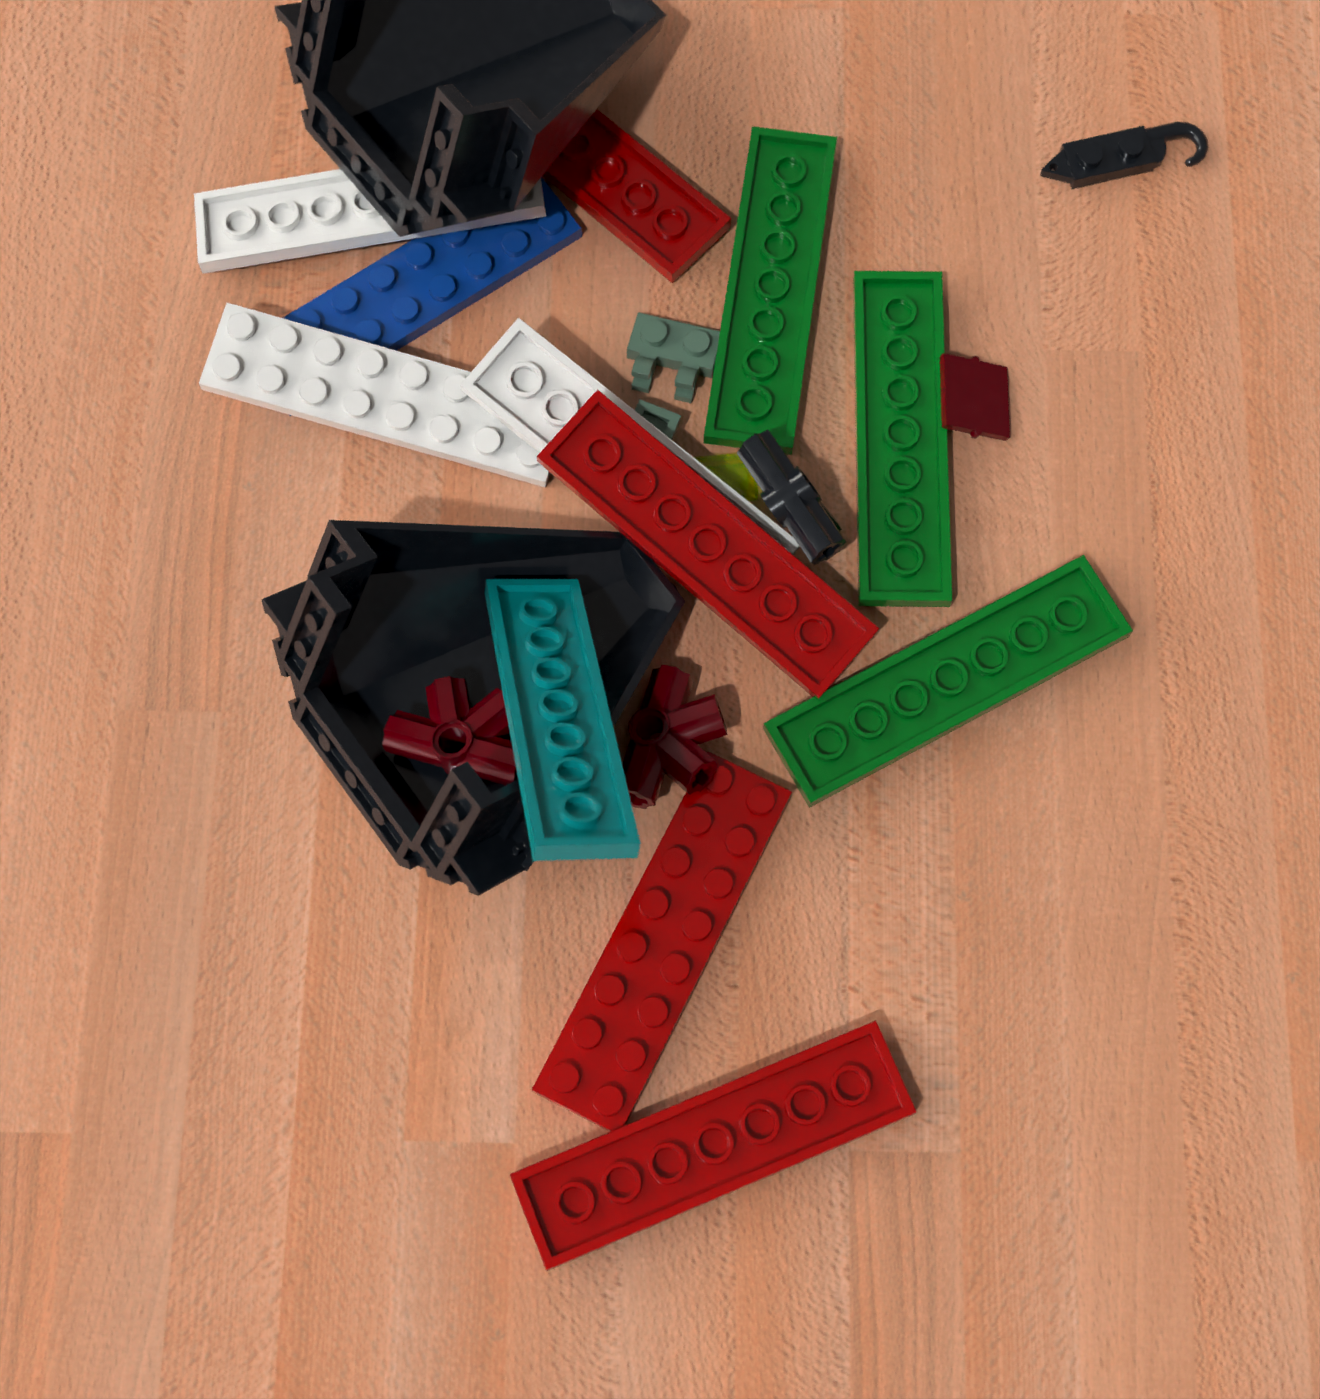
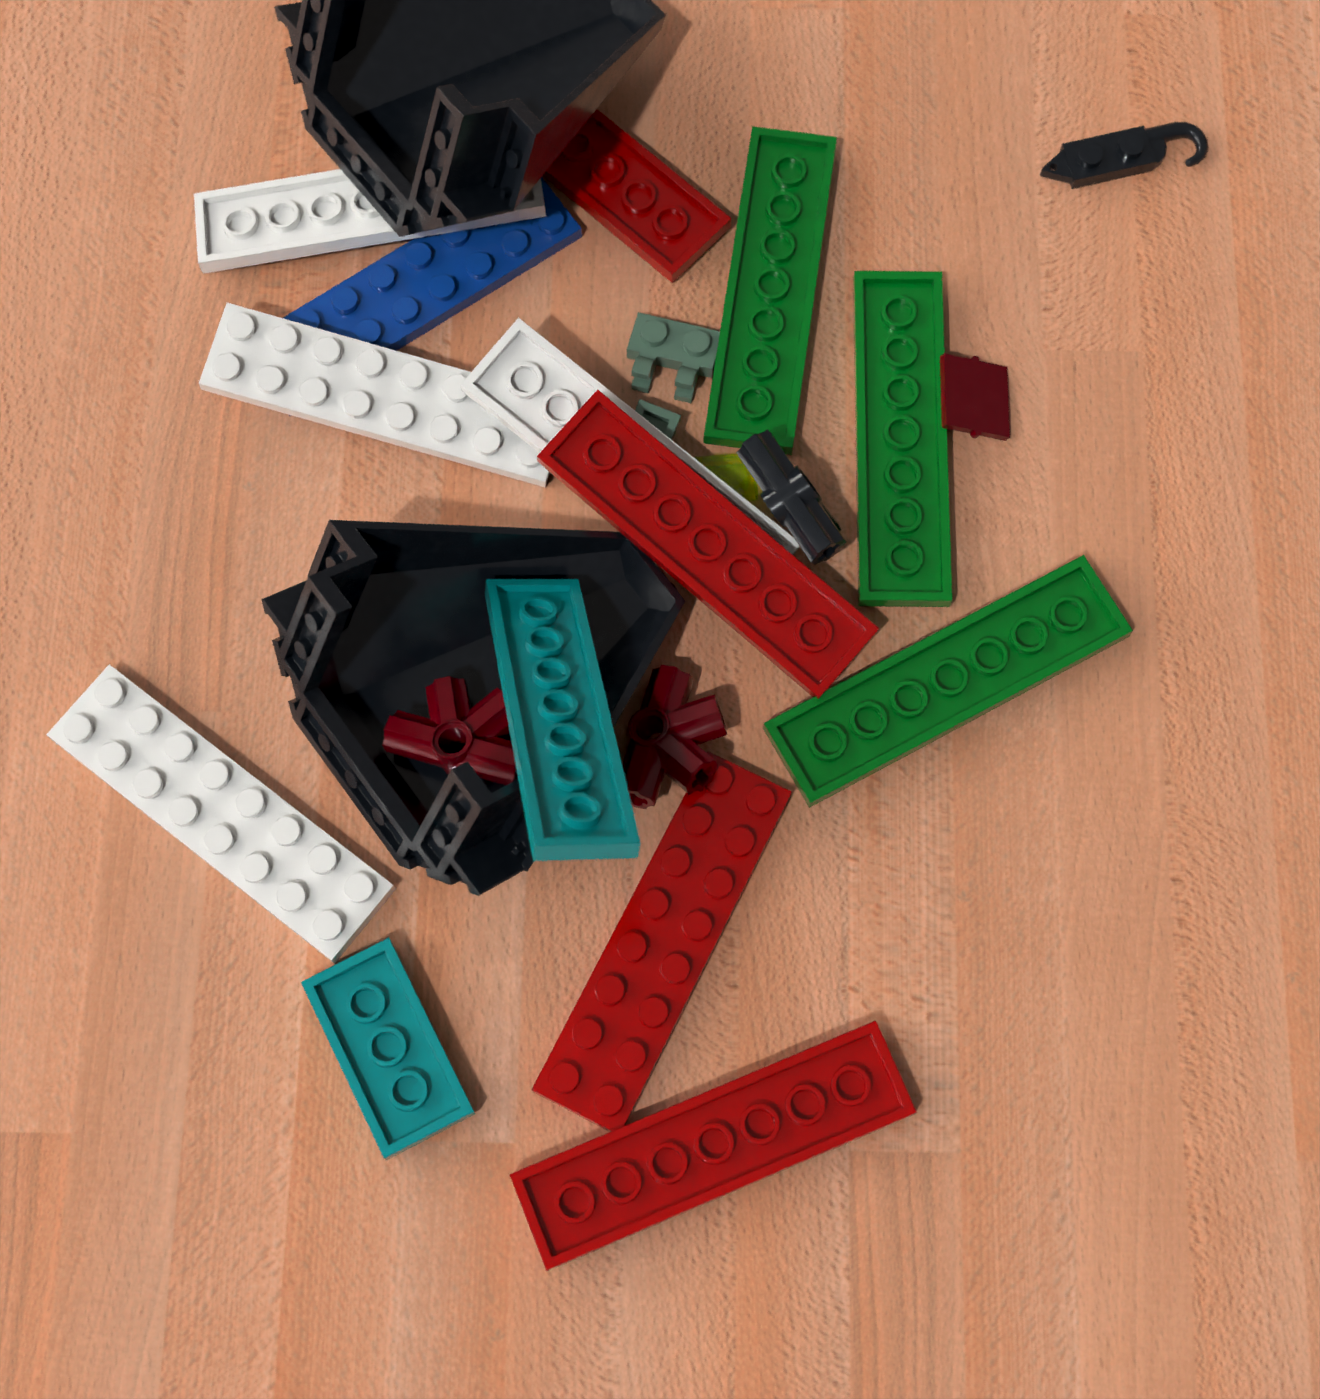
none -> white plate [46,664,396,964]
none -> teal plate [301,938,476,1160]

